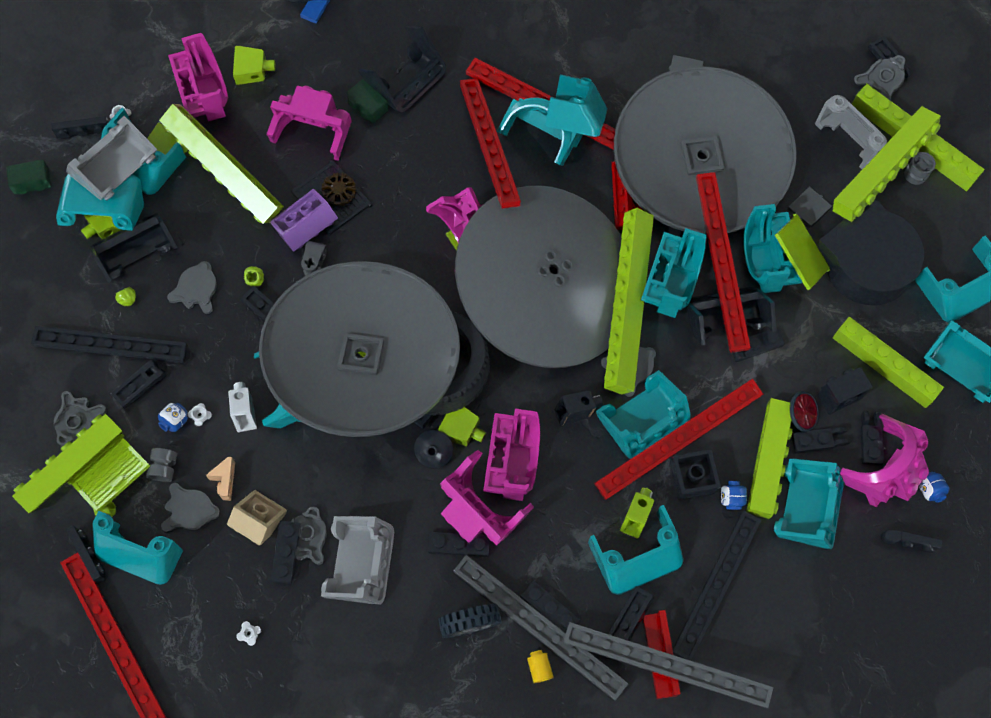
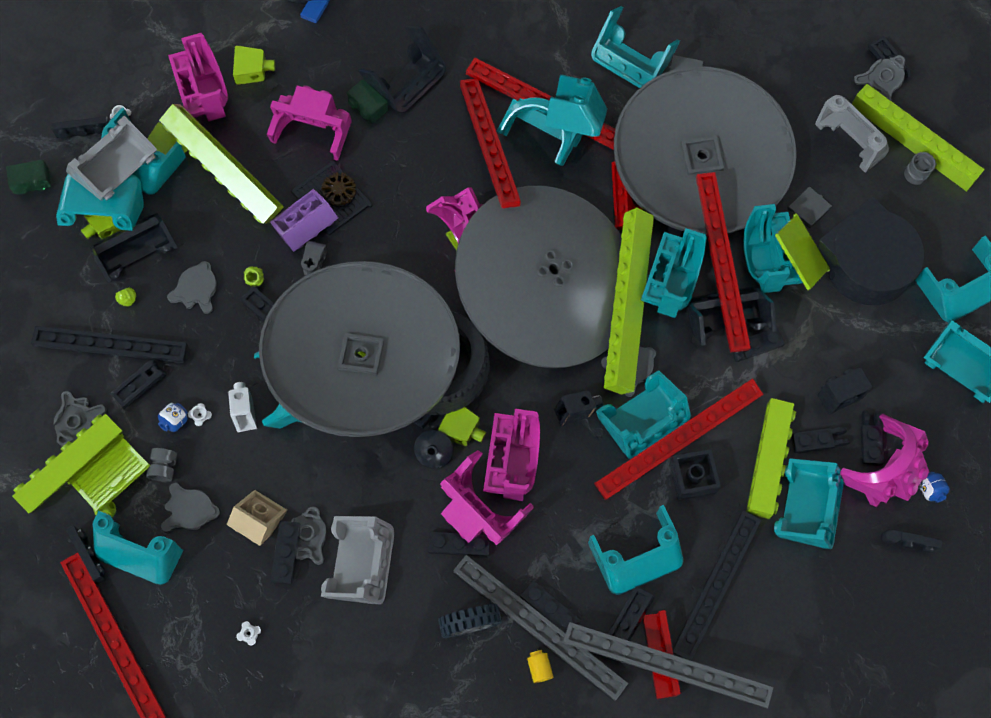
light nougat slope [206,457,235,501] -> none
lime torso [620,488,654,539] -> none
blue head [721,481,747,510] -> none
dark red wheel [790,391,819,432] -> none
lime brick [833,106,941,222] -> none
lime brick [833,317,944,408] -> none
none -> teal windscreen [591,6,680,88]

